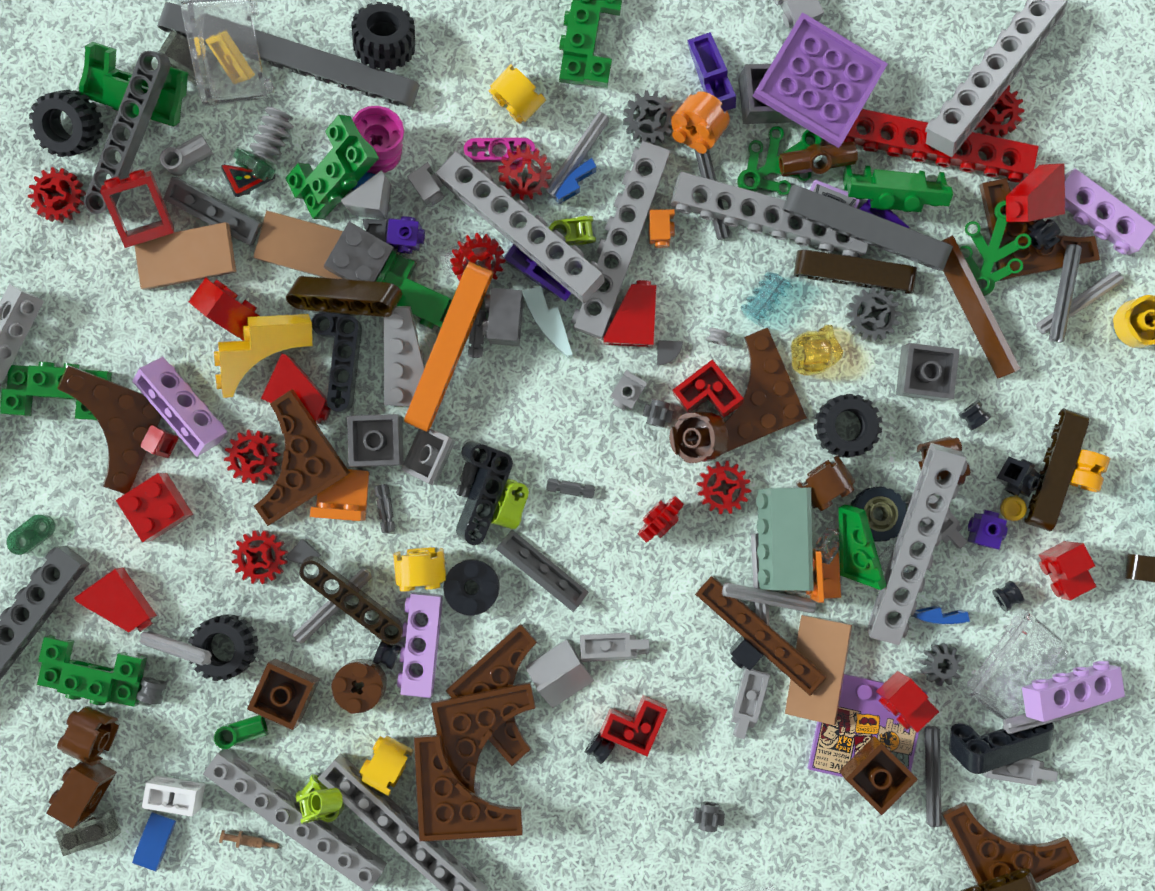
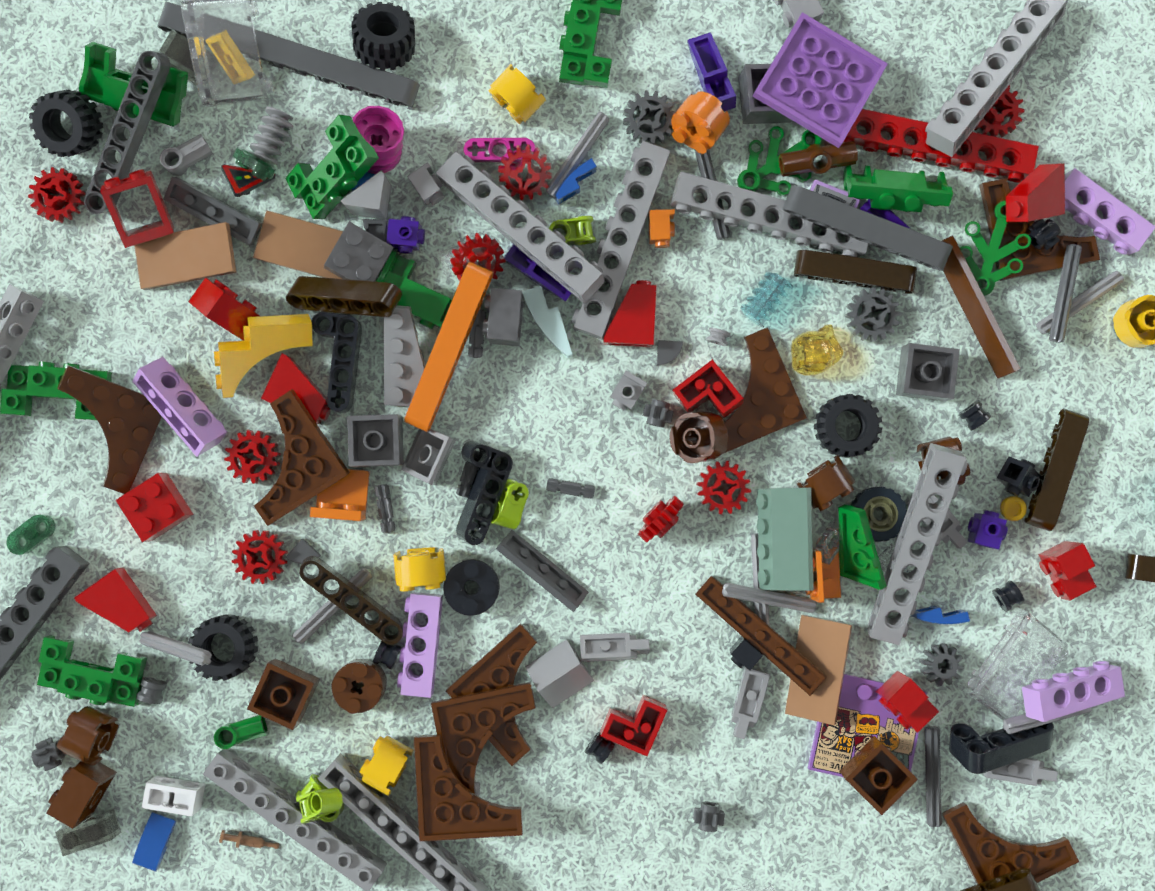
red slope [141,425,179,458] -> none
light orange wheel [1069,449,1111,493] -> none
none -> dark grey gear [31,737,65,771]

